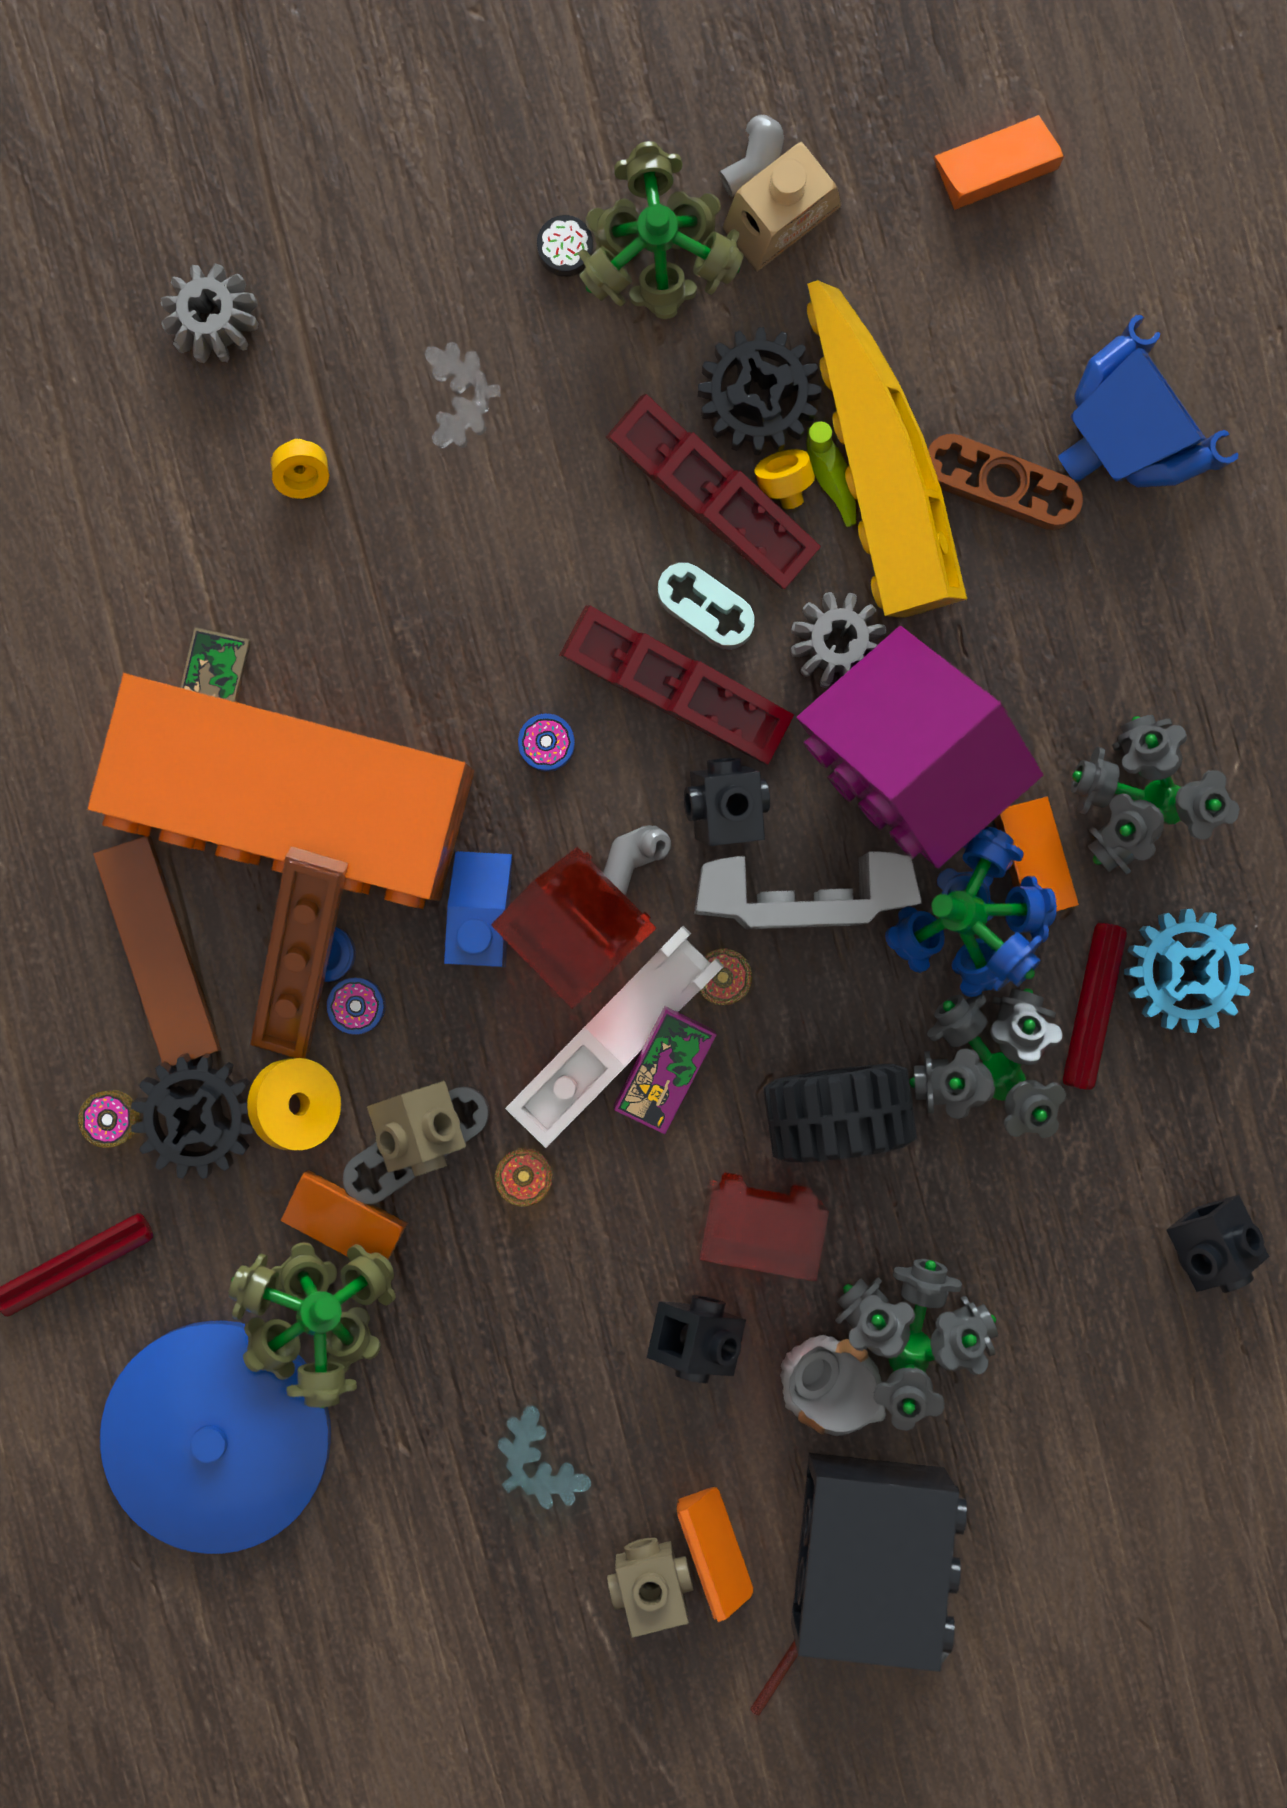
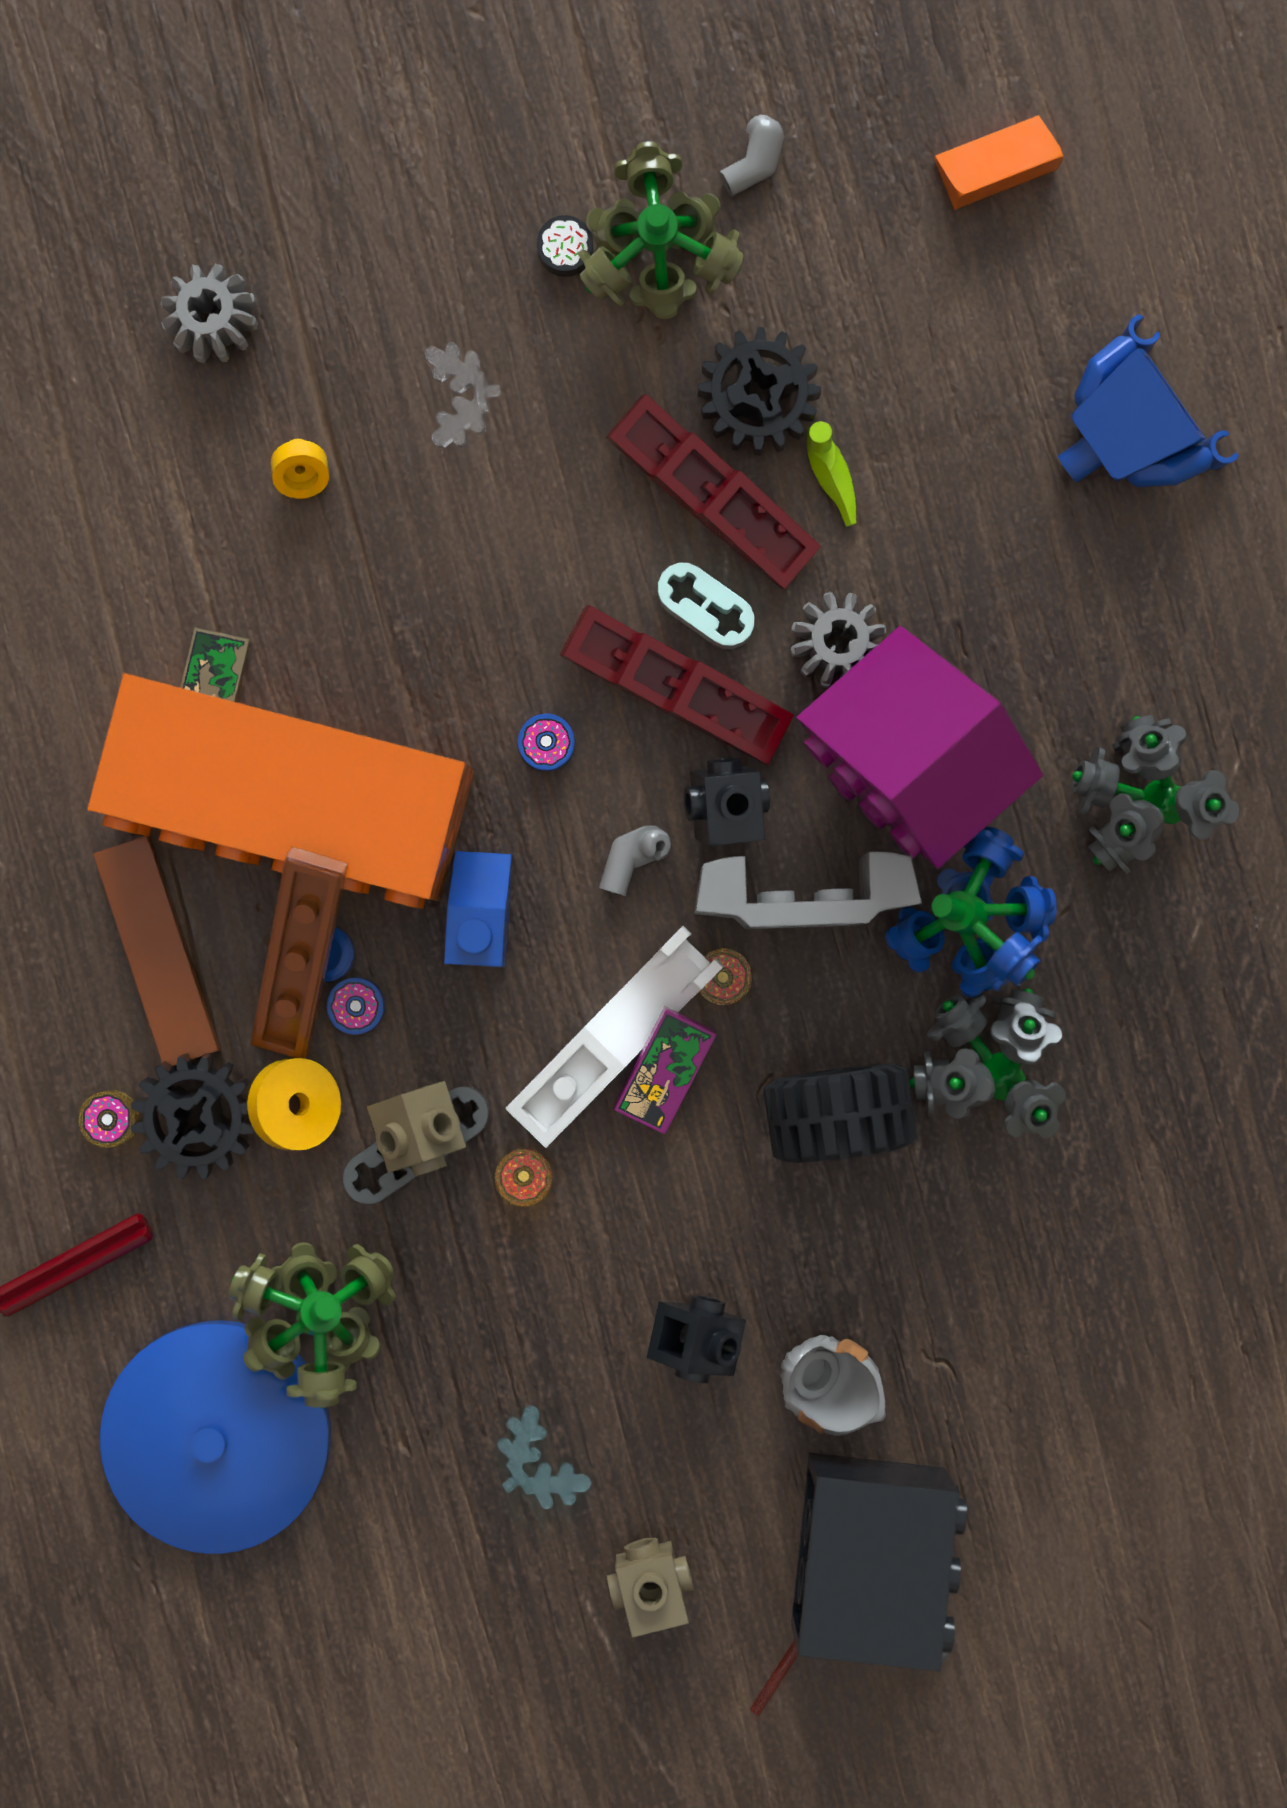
orange slope [281,1170,408,1260] -> none
clear red container [491,847,657,1009] -> none
orange slope [677,1487,753,1622] -> none
clear red container [697,1172,829,1281] -> none
tan torso [723,142,841,272] -> none
yellow tile [754,449,815,509] -> none
yellow slope [807,280,967,618] -> none
dark grey plant [835,1259,998,1430] -> none
dark orange beam [928,434,1083,530] -> none
orange slope [994,796,1079,911] -> none
dark red axle [1063,923,1127,1090] -> none
medium azure gear [1124,909,1254,1033] -> none
black brick [1166,1195,1269,1293] -> none

